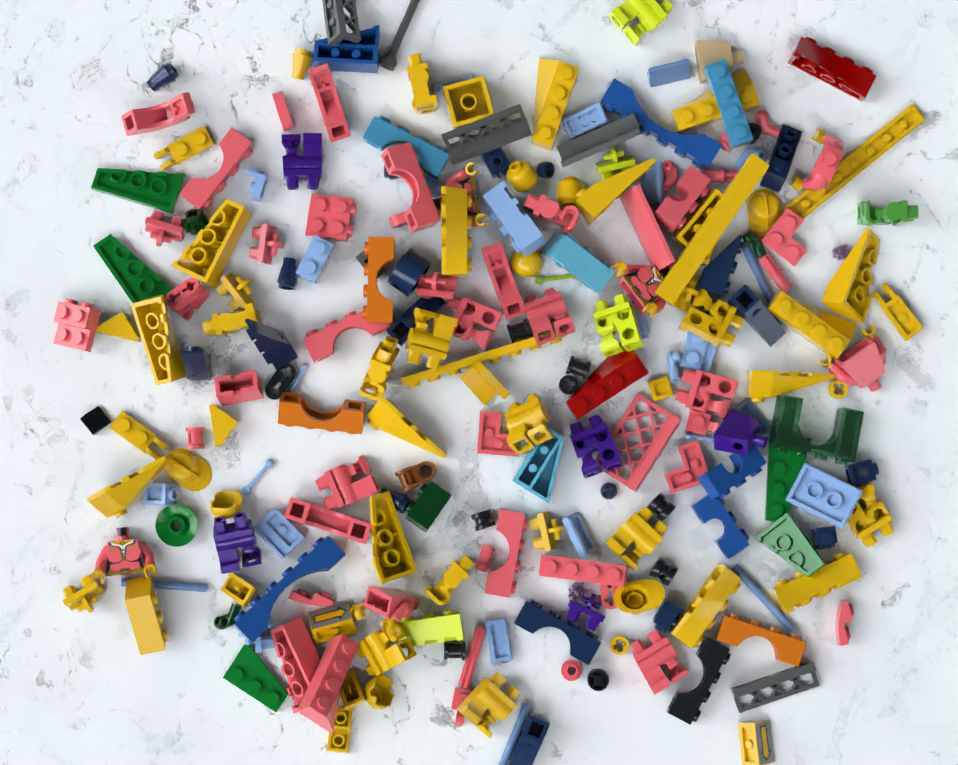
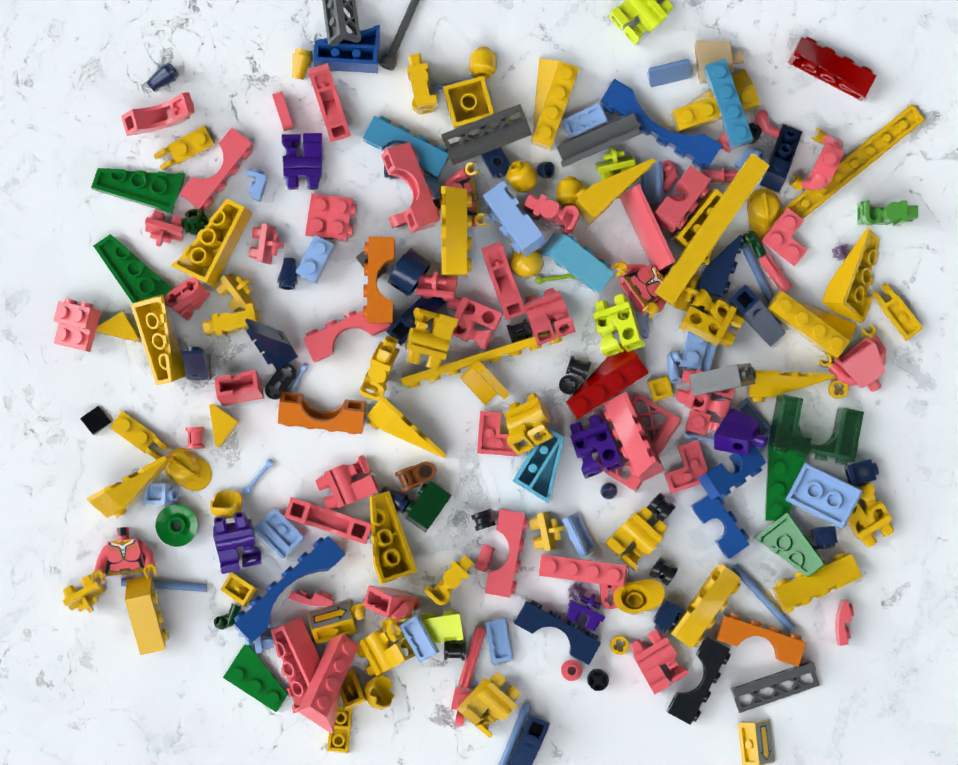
none -> light blue plate [399,614,440,663]
none -> yellow head [469,46,497,80]
none -> coral wedge [603,392,665,482]
none -> window [689,363,756,396]

